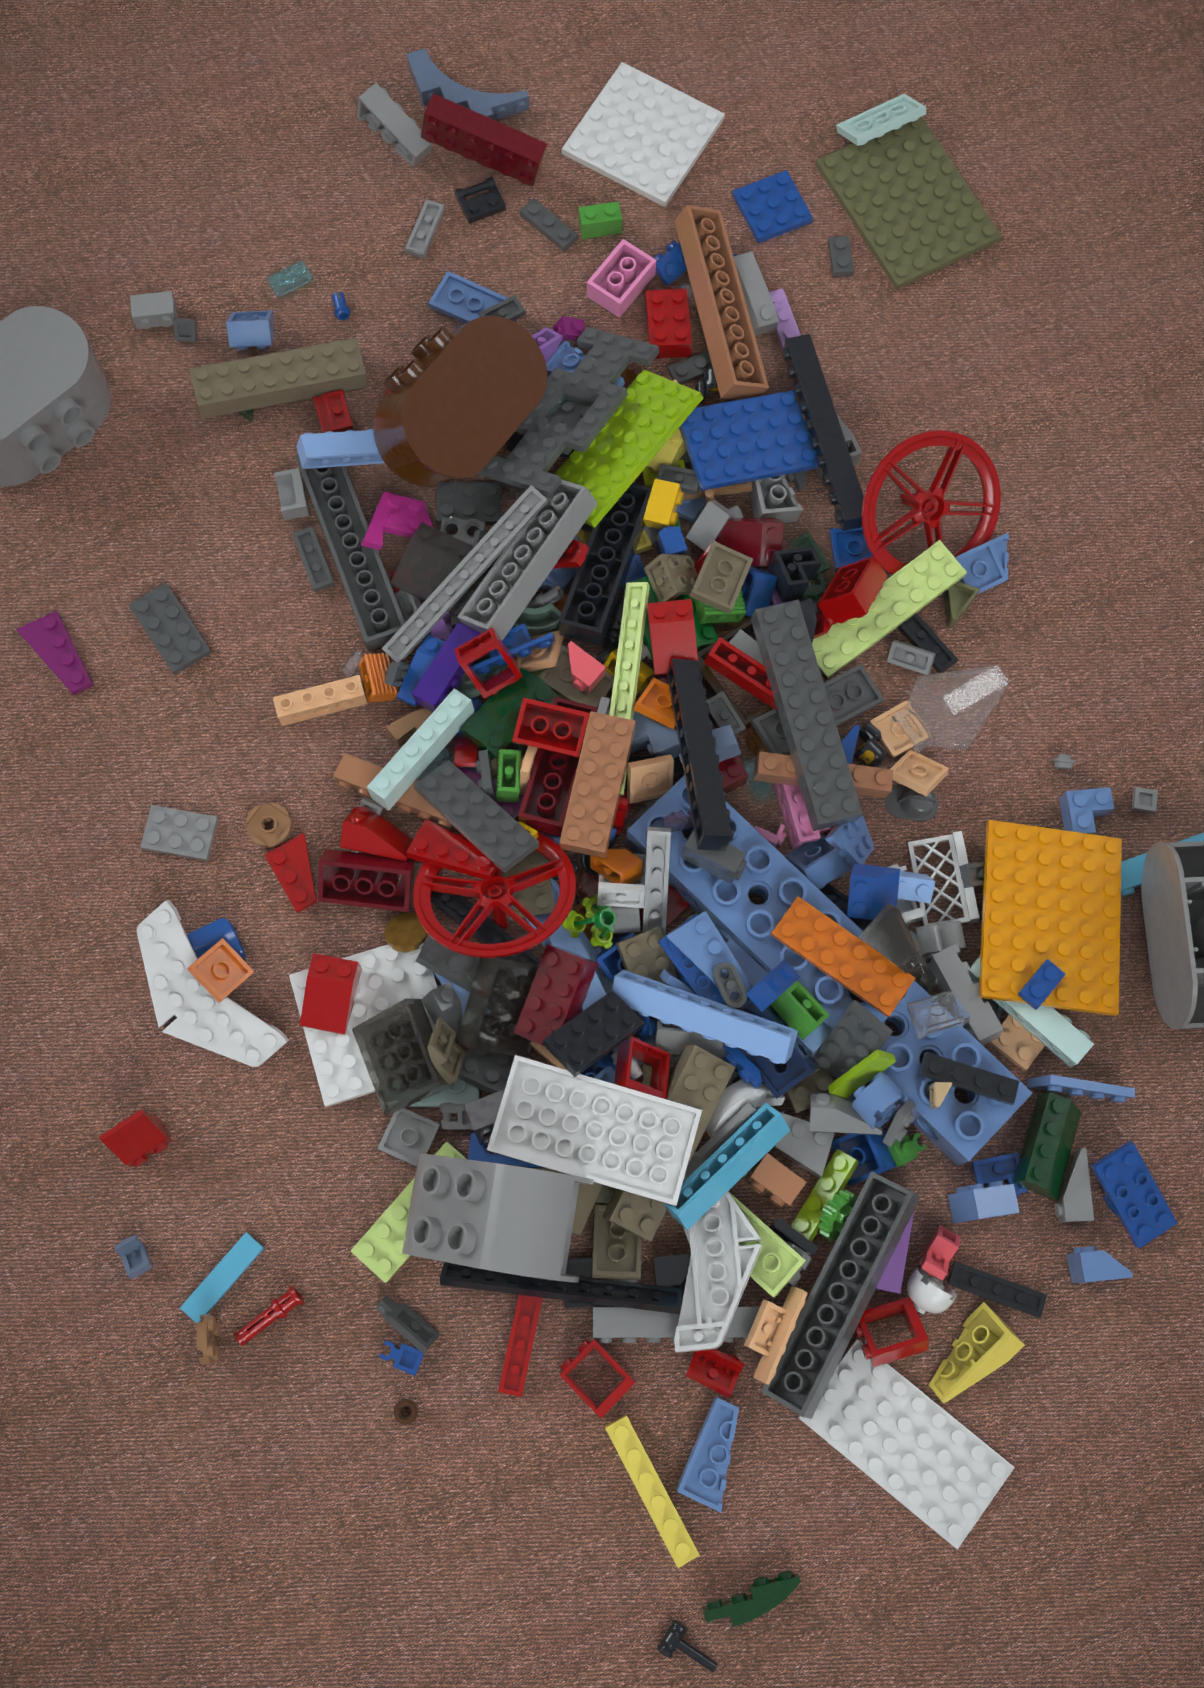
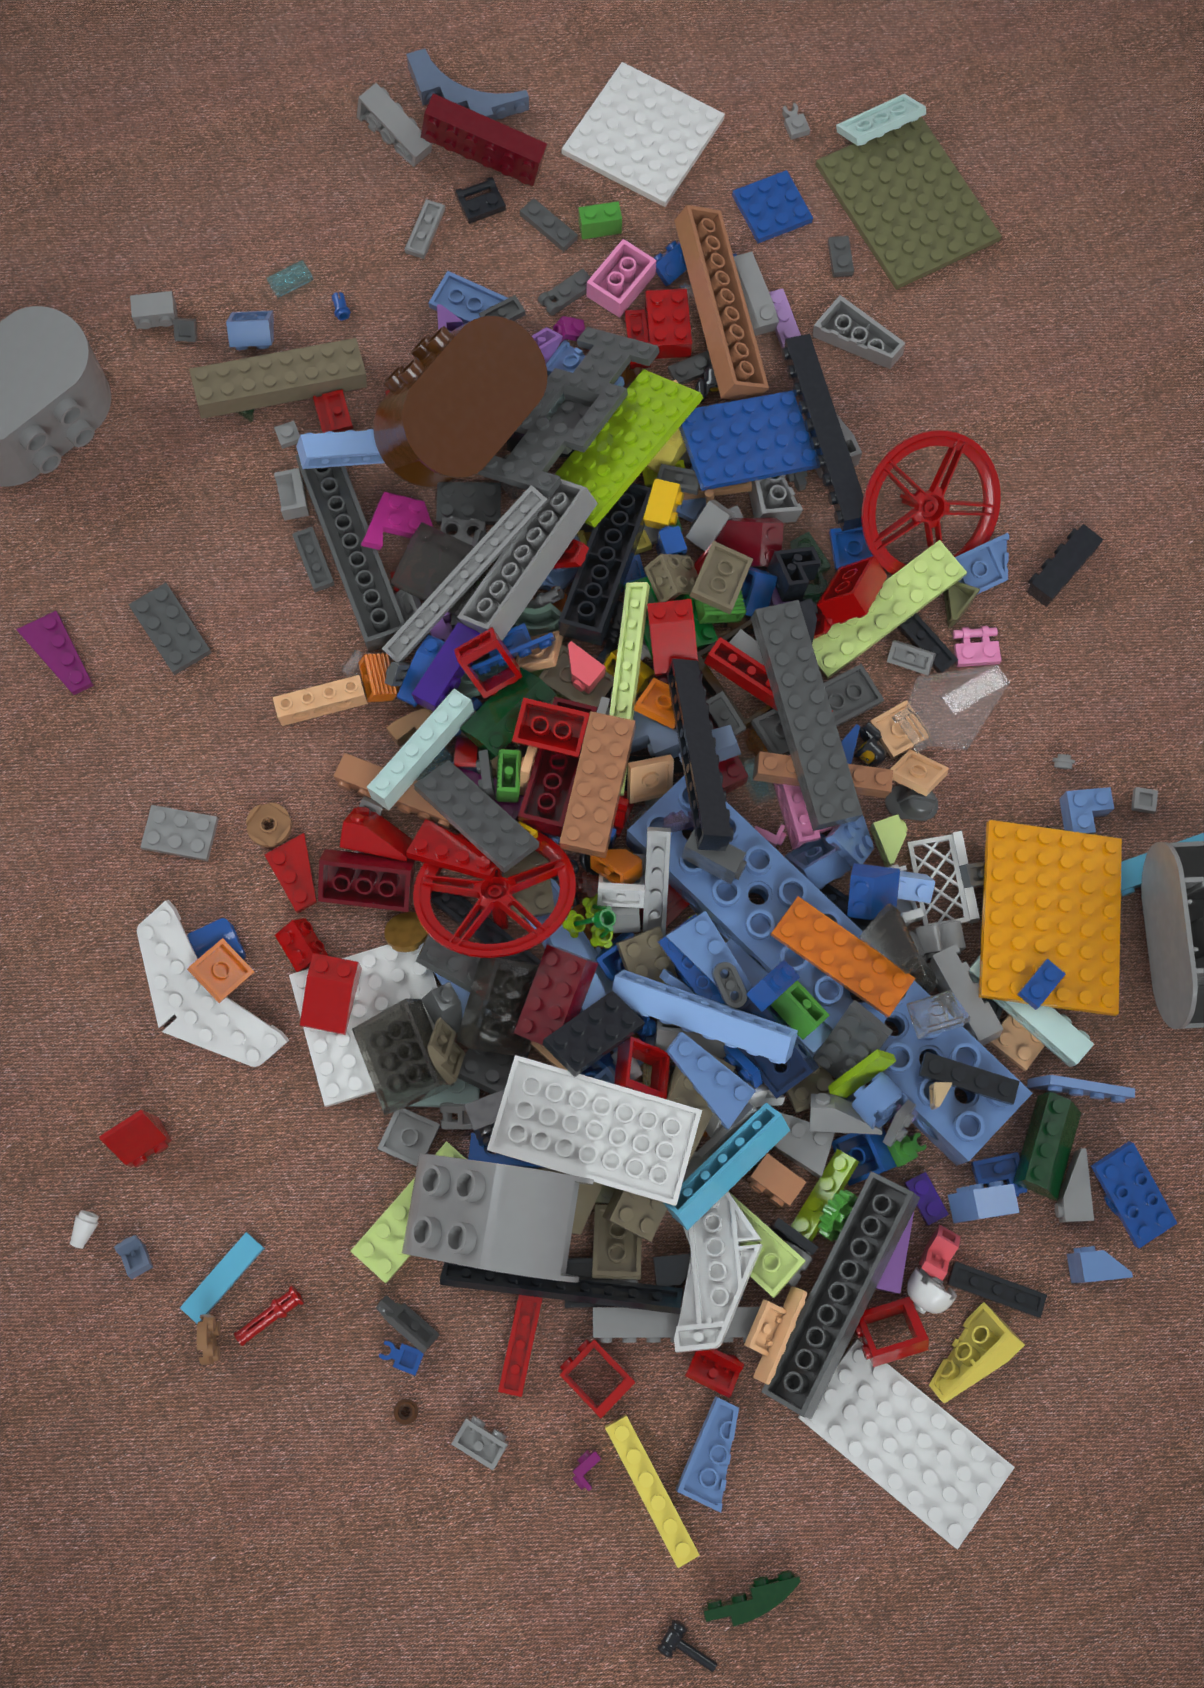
none -> white cone [69,1210,99,1249]
none -> light grey plate [274,421,300,449]
none -> red bracket [275,918,328,972]
none -> medium lavender slope [437,304,463,332]
none -> light grey bracket [451,1416,509,1470]
none -> dark grey plate [538,268,591,316]
none -> magenta bracket [572,1449,602,1491]
none -> red plate [625,309,651,369]
none -> medium blue wing [666,1032,756,1130]
none -> light grey plate [782,103,810,140]
none -> light grey wedge [813,295,905,369]
none -> yellowish green slope [870,814,907,867]
none -> dark purple plate [904,1172,949,1226]
none -> bright pink plate [953,626,1001,667]
none -> black brick [1026,524,1104,607]

